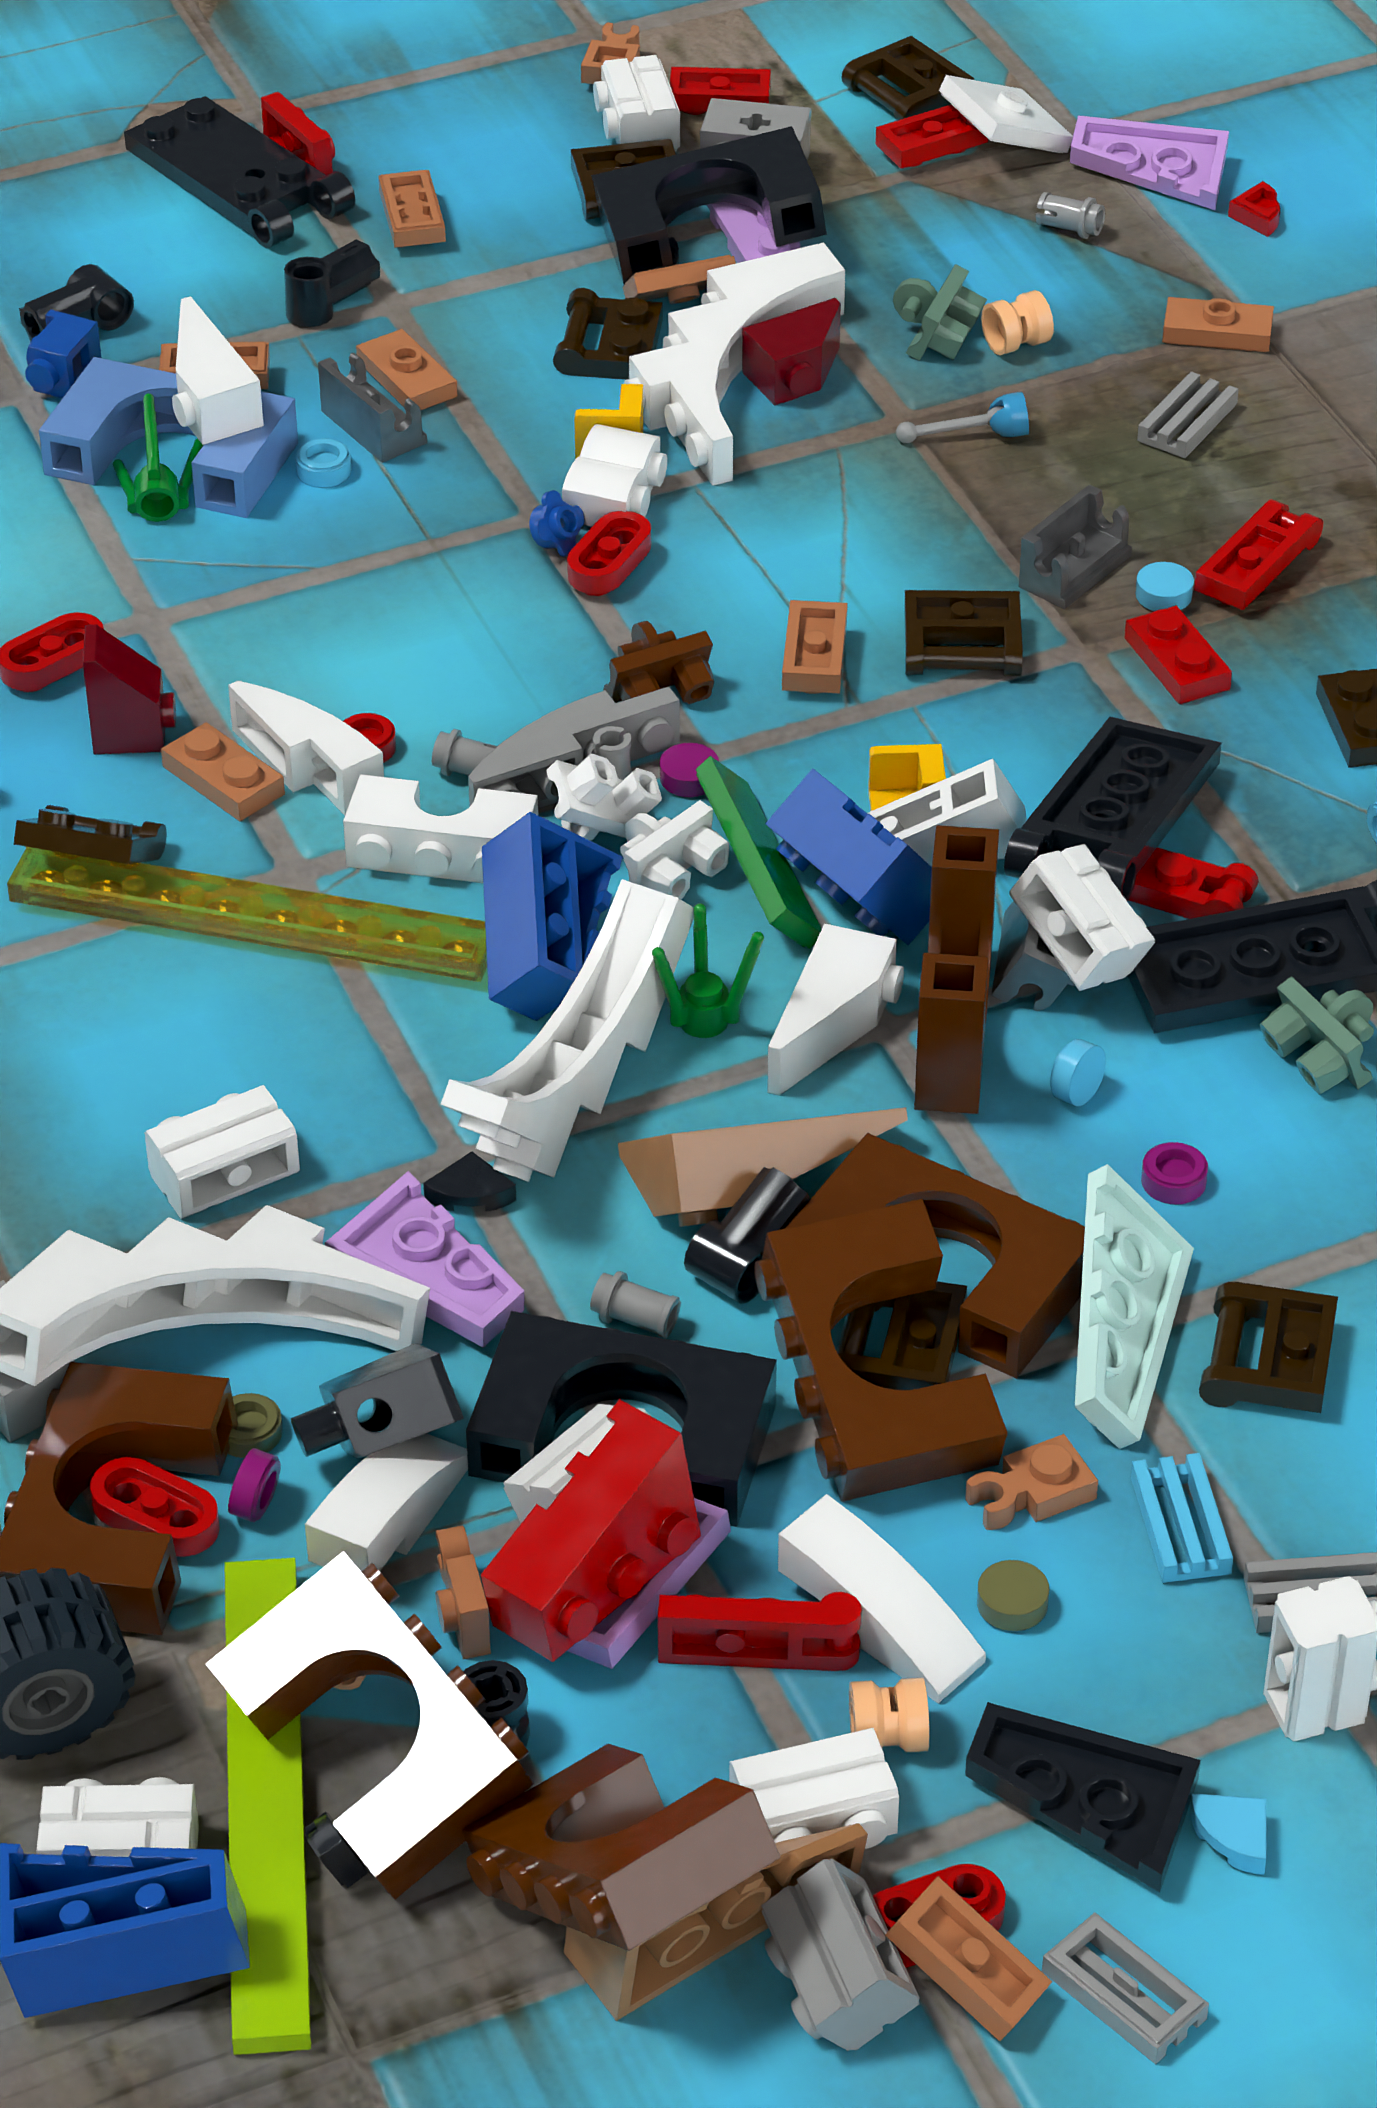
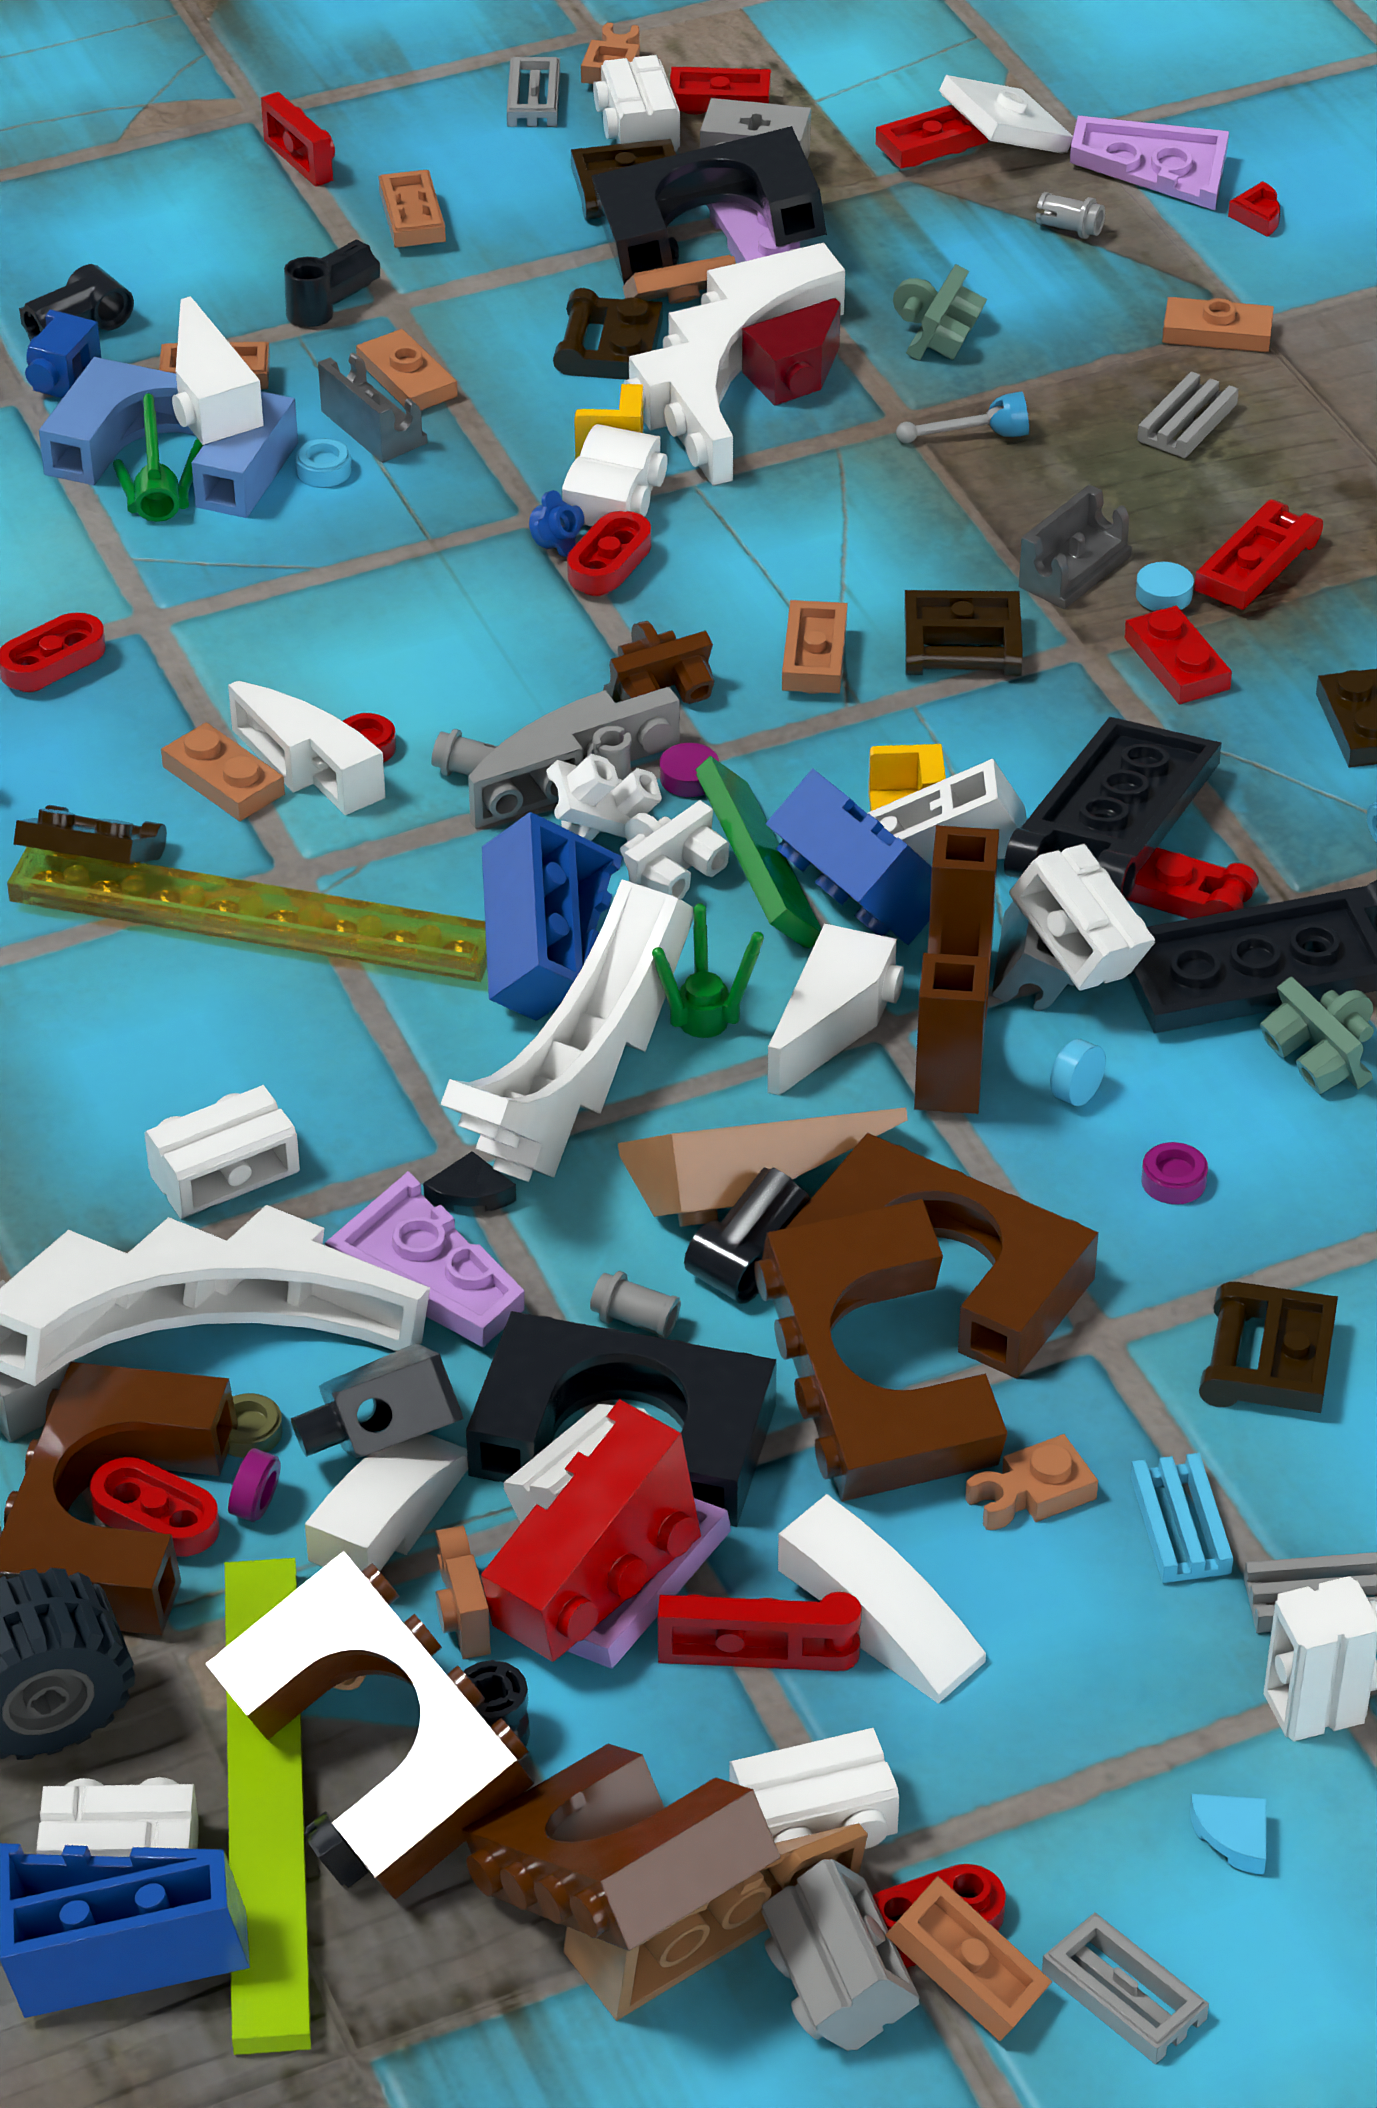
dark red slope [83,625,176,754] -> none
black hinge [124,96,356,248] -> none
white arch [343,774,538,883] -> none
dark brown plate [837,1281,967,1390] -> none
dark brown plate [841,36,974,121] -> none
light nougat wheel [849,1678,929,1752] -> none
black wing [965,1702,1201,1892] -> none
olive tile [977,1560,1049,1631] -> none
light nougat wheel [981,290,1054,356] -> none
light aqua wing [1075,1164,1194,1449] -> none
none -> light grey tile [507,57,560,127]

